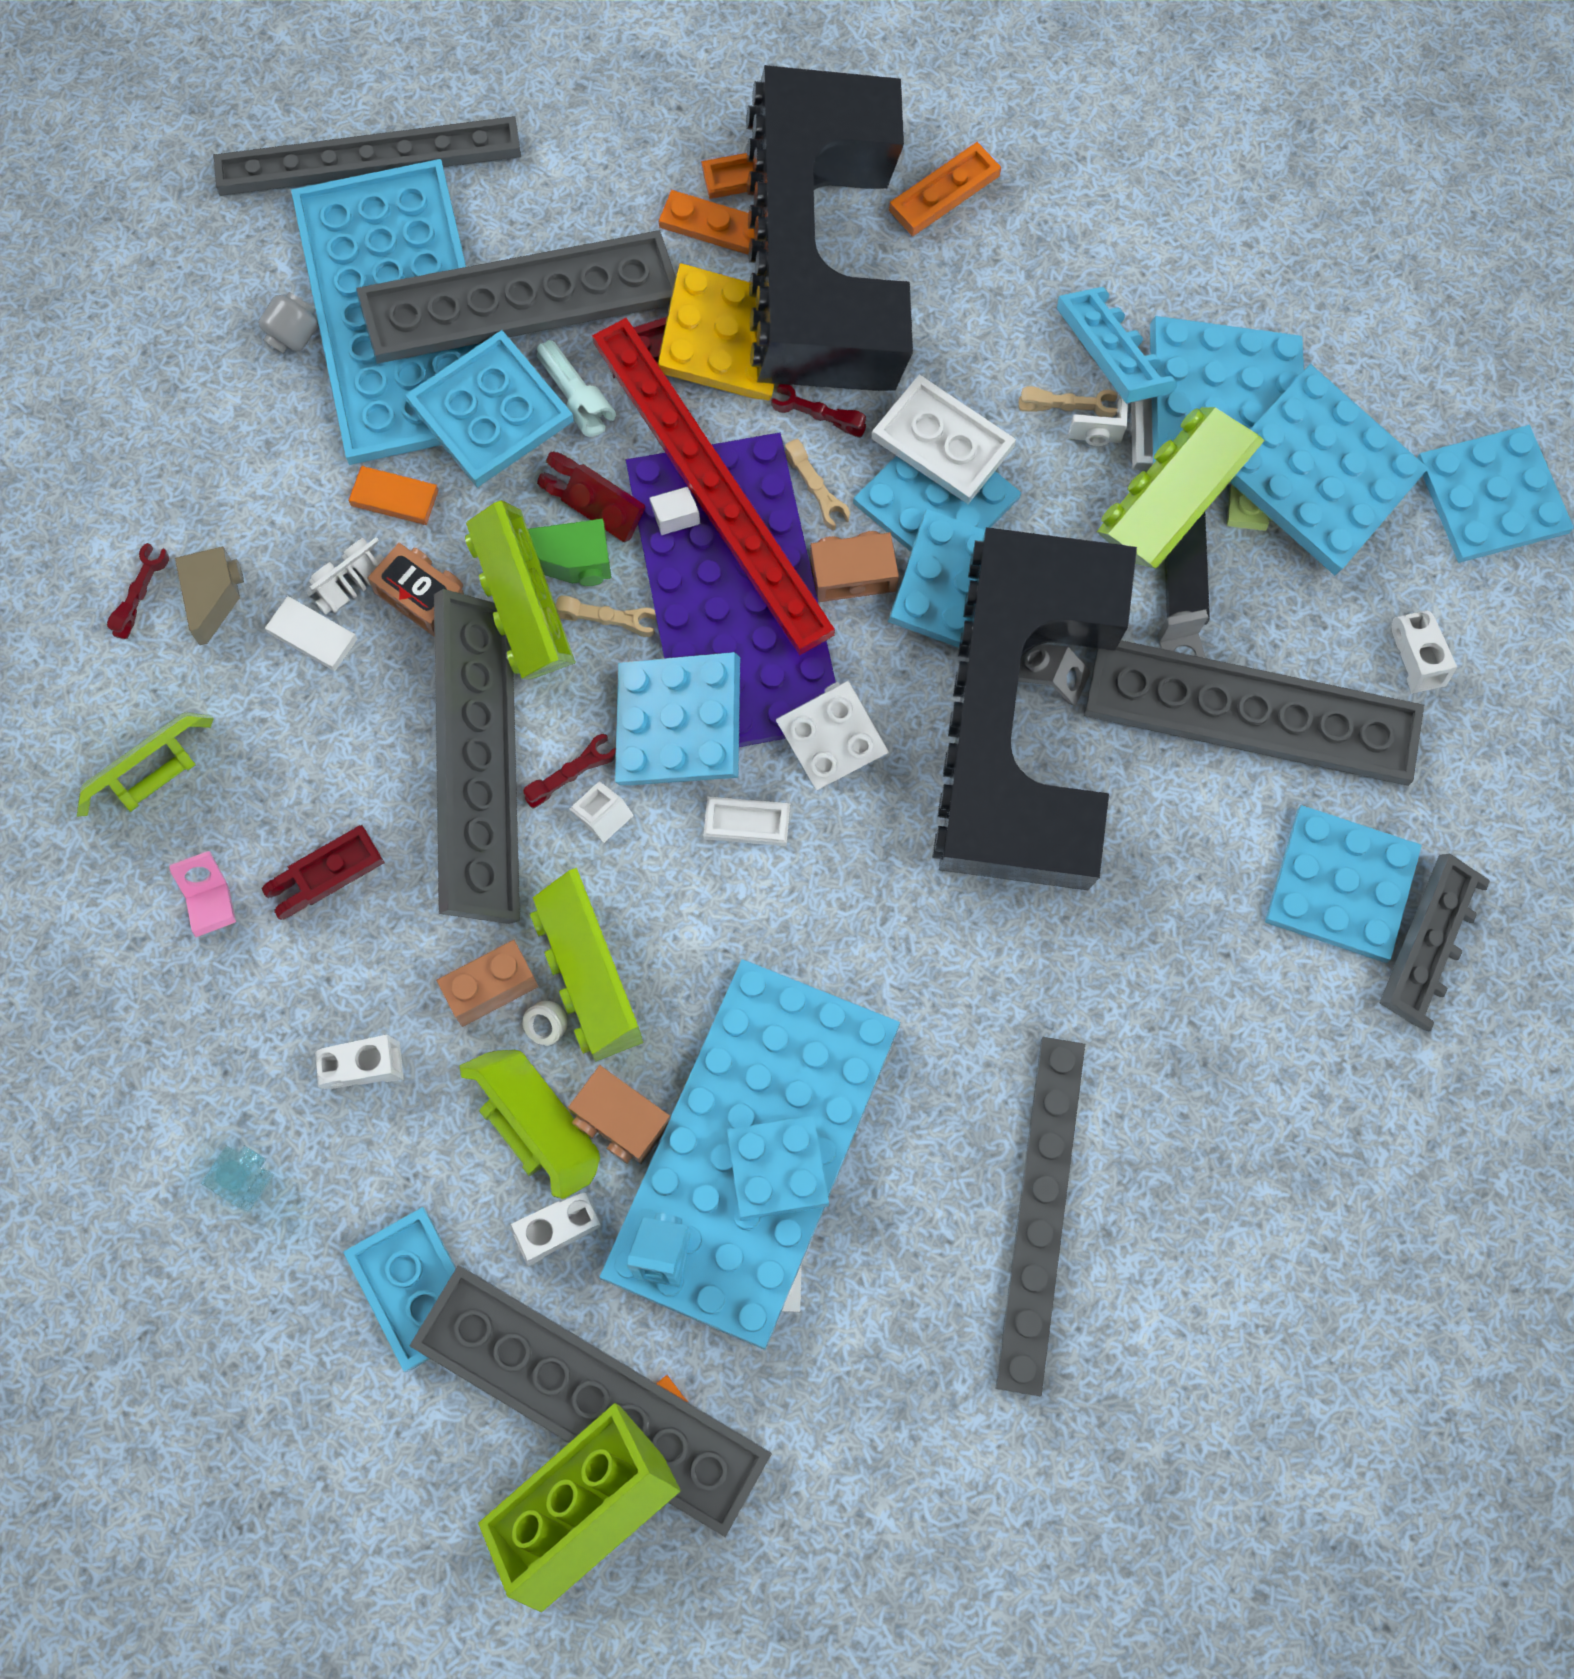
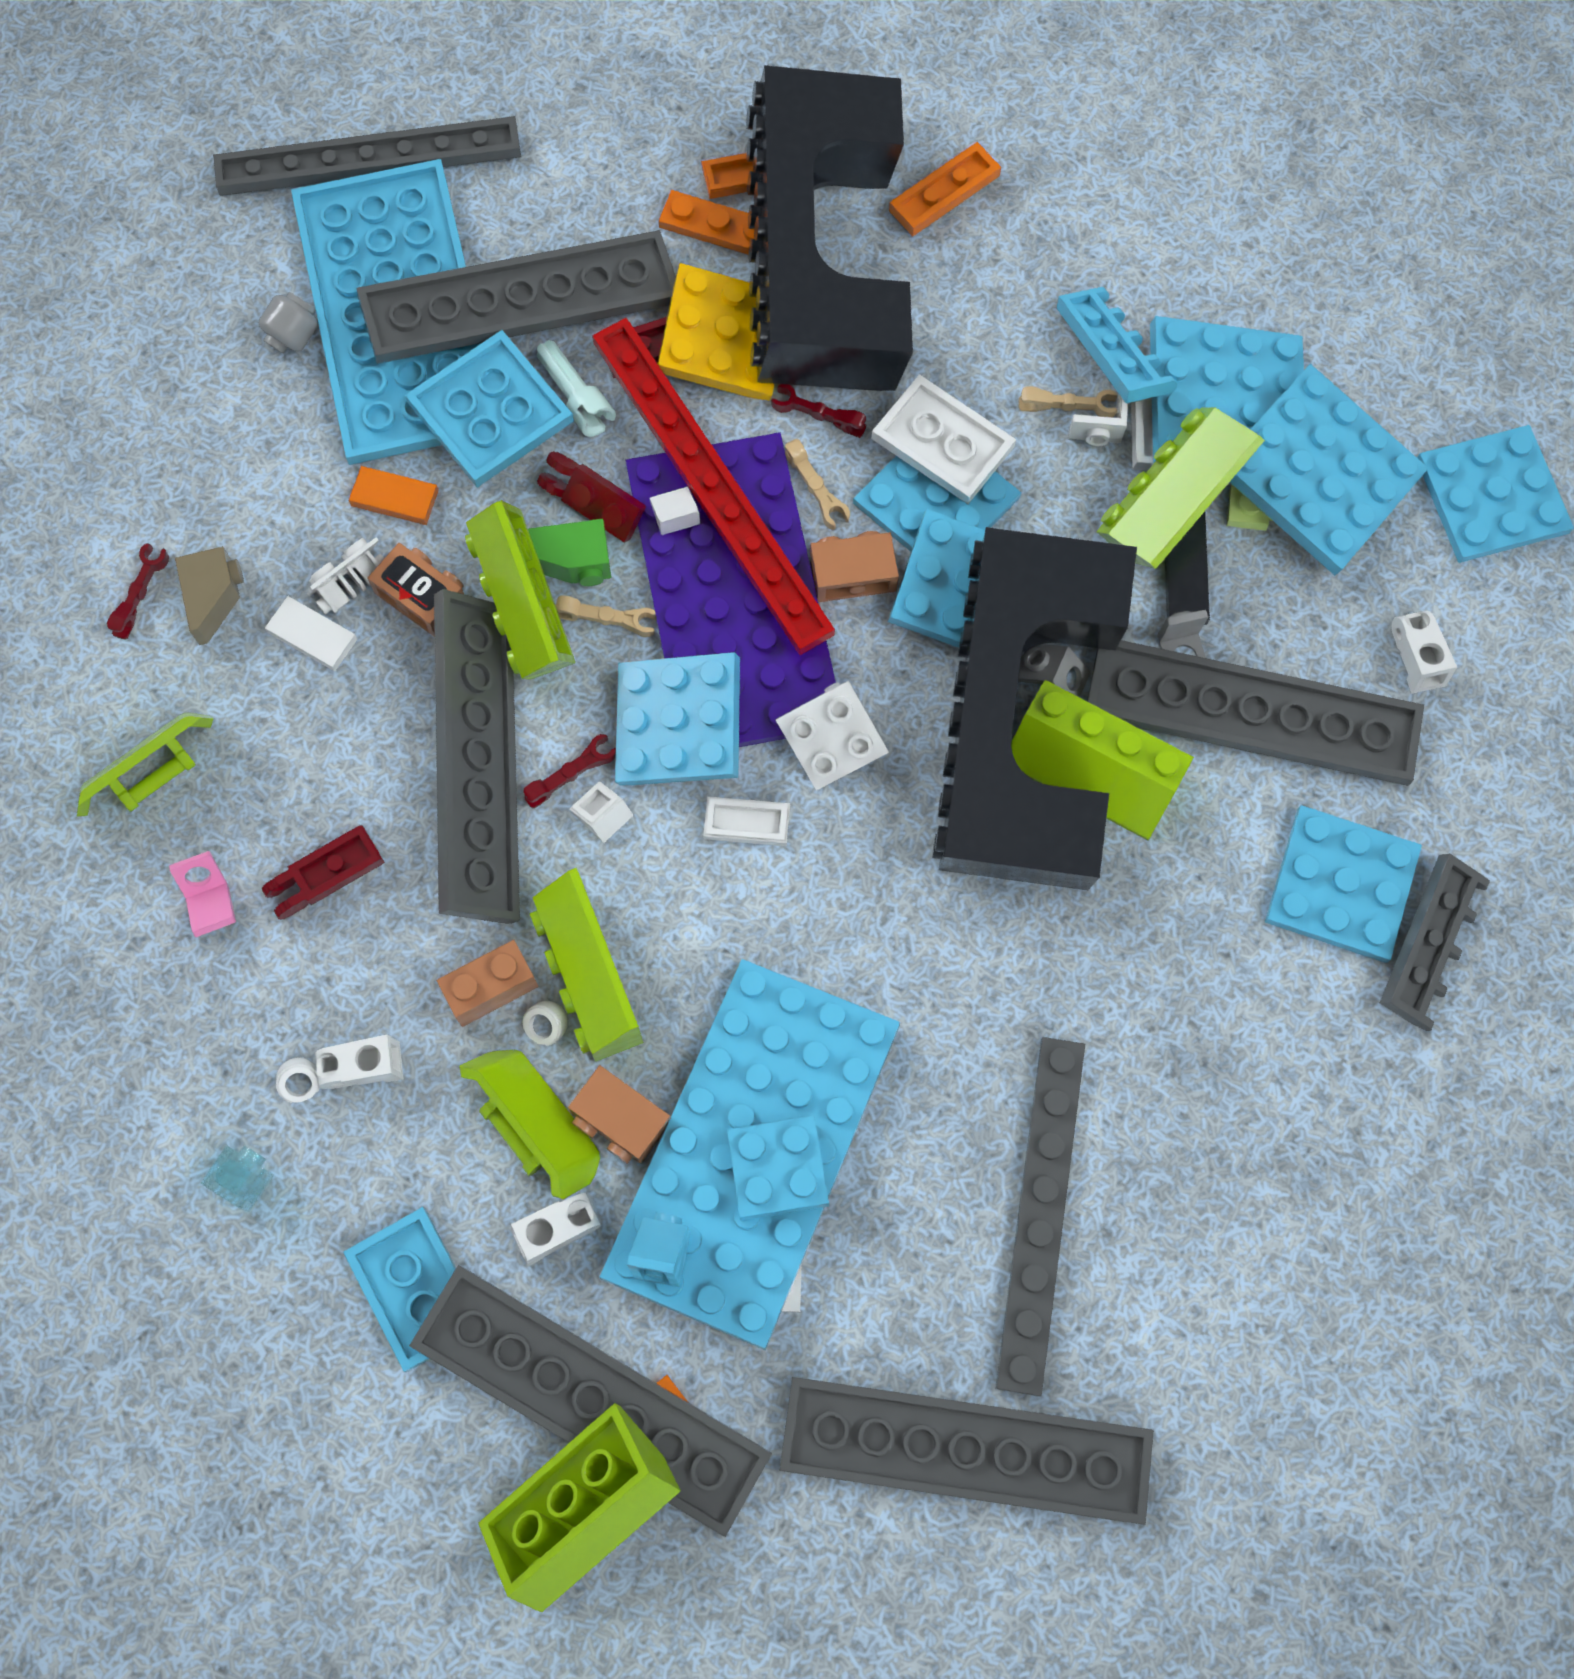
none -> white piece [276,1058,320,1103]
none -> dark grey plate [779,1377,1154,1525]
none -> lime slope [1011,680,1194,840]

